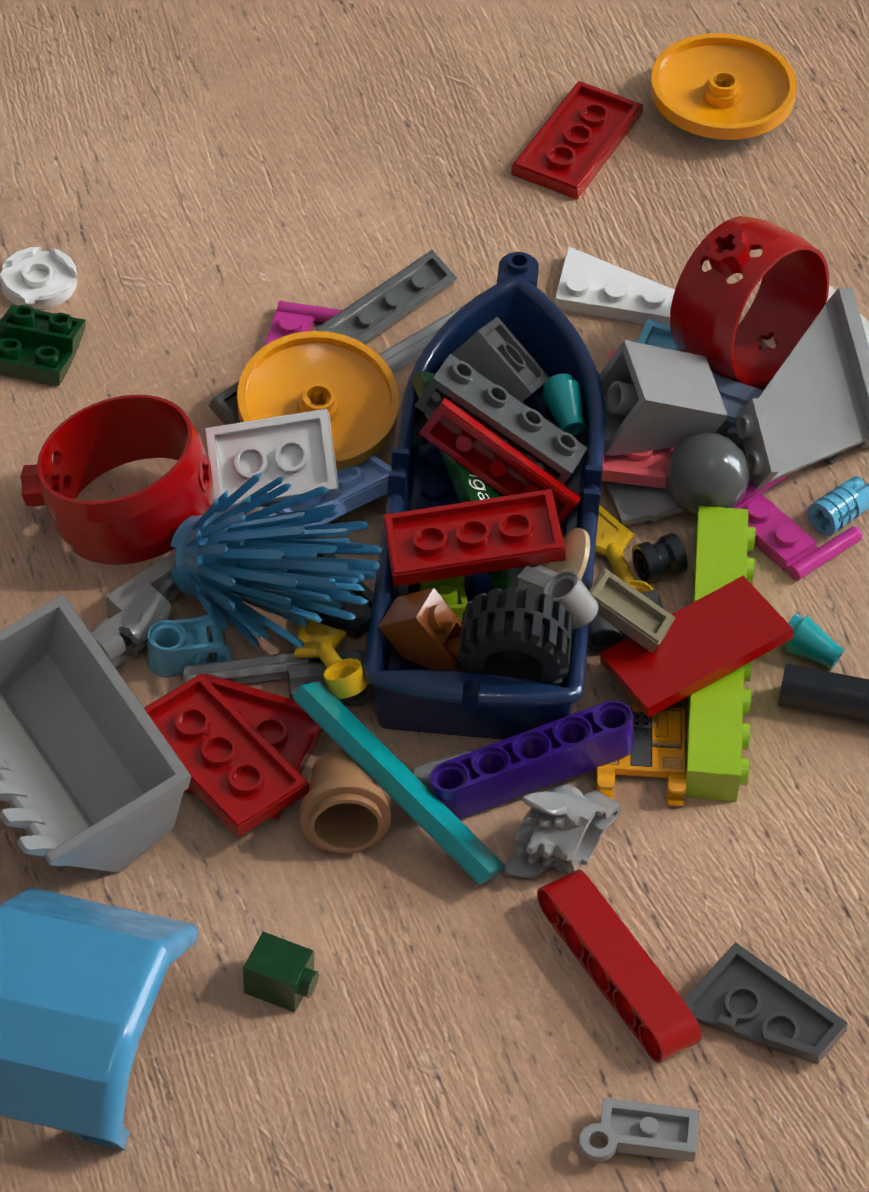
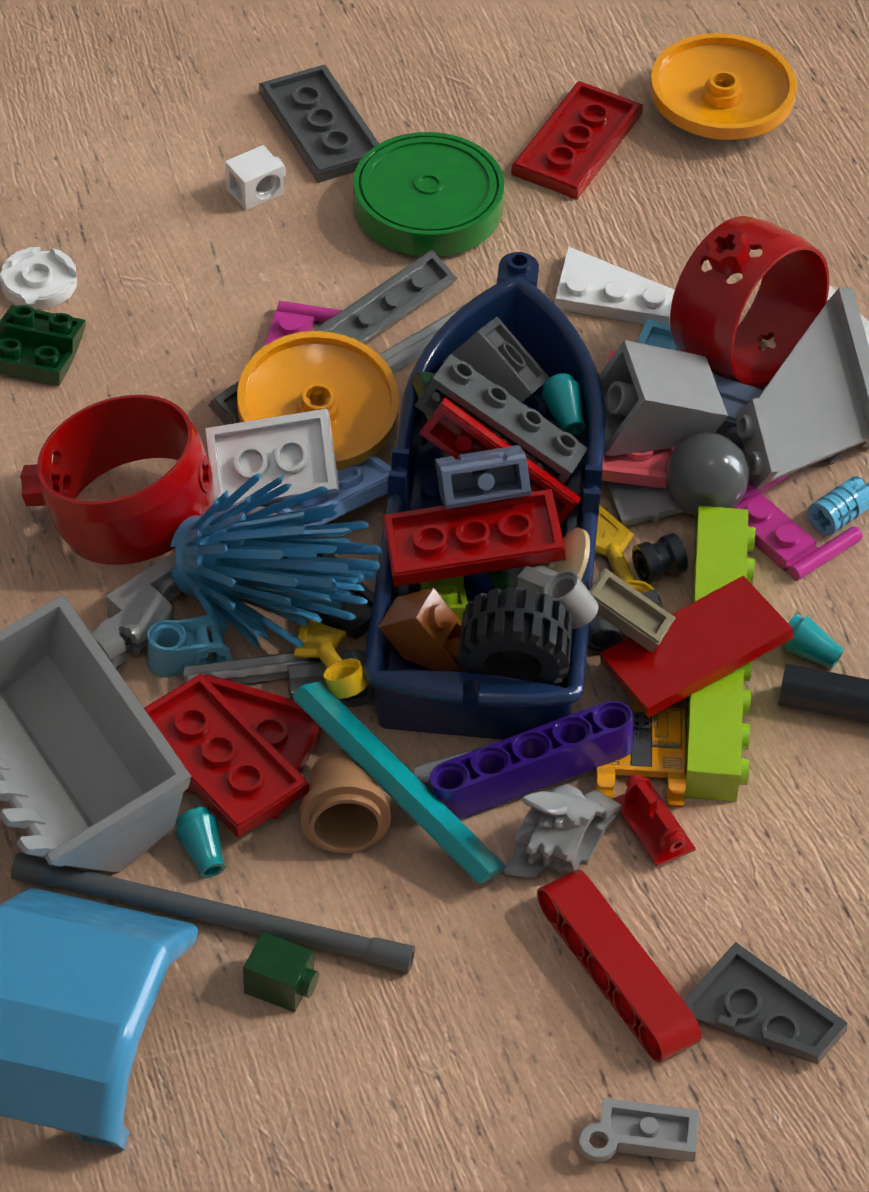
none -> dark grey piece [11,852,415,974]
none -> teal cone [175,807,226,878]
none -> white brick [225,145,286,211]
none -> dark grey tile [259,65,379,183]
none -> green brick [353,132,504,257]
none -> sand blue brick [435,445,531,509]
none -> red hinge [612,774,696,867]

